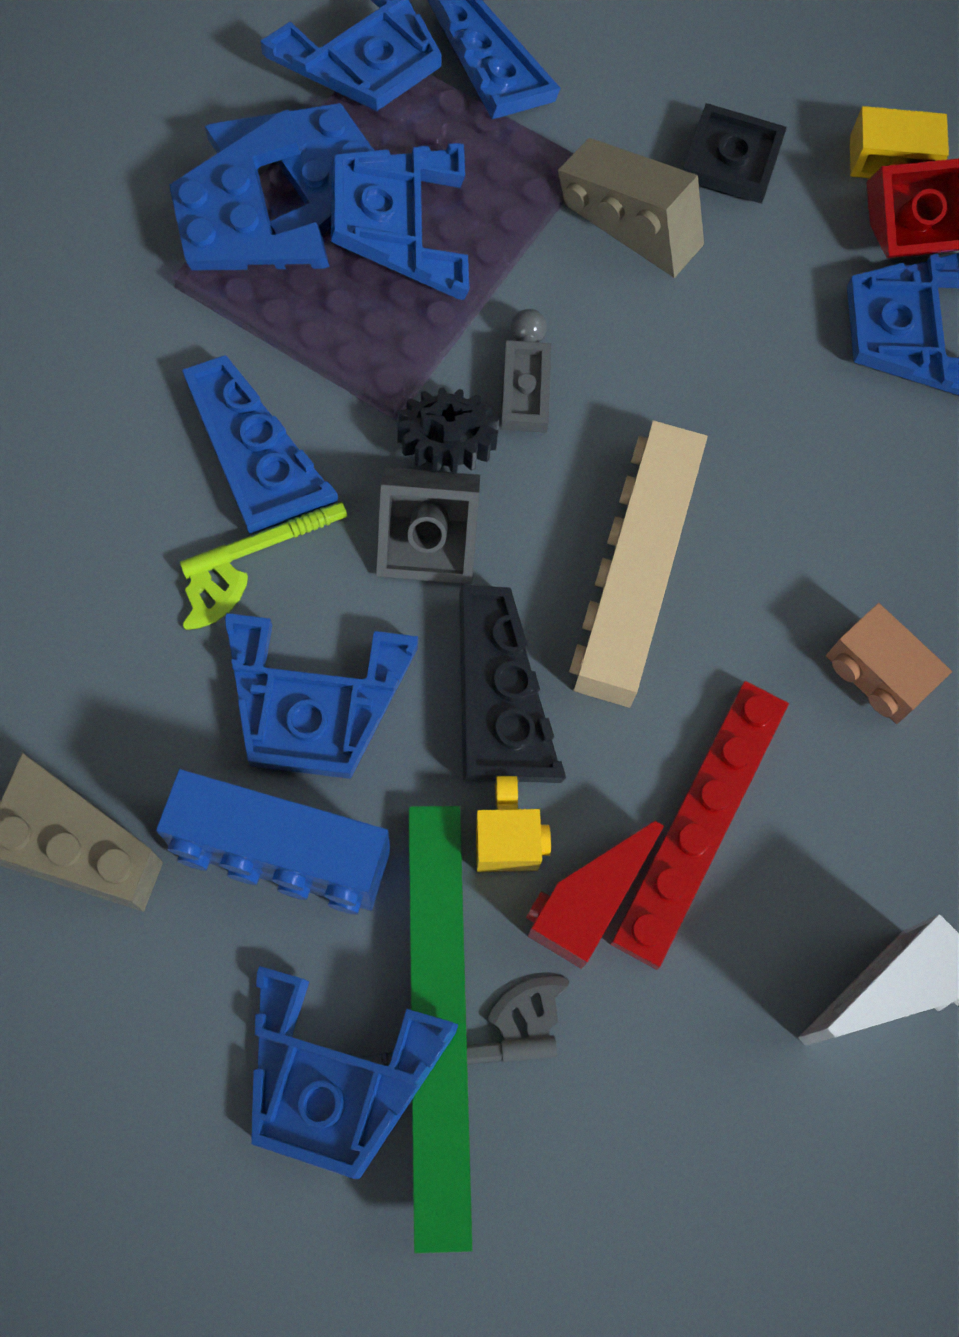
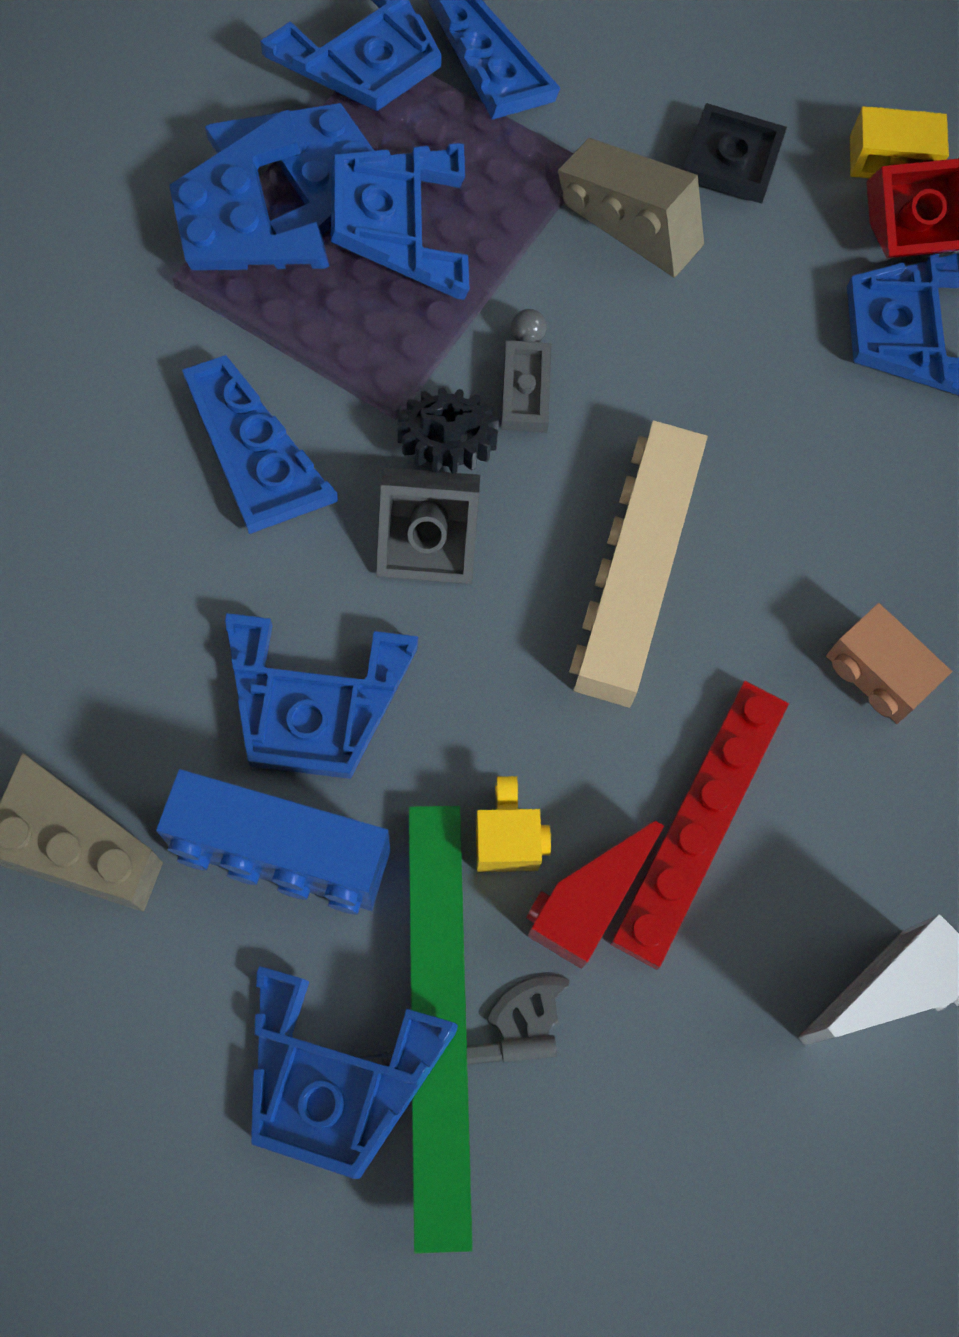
lime piece [179,501,348,630] -> none
black wing [459,585,566,783] -> none

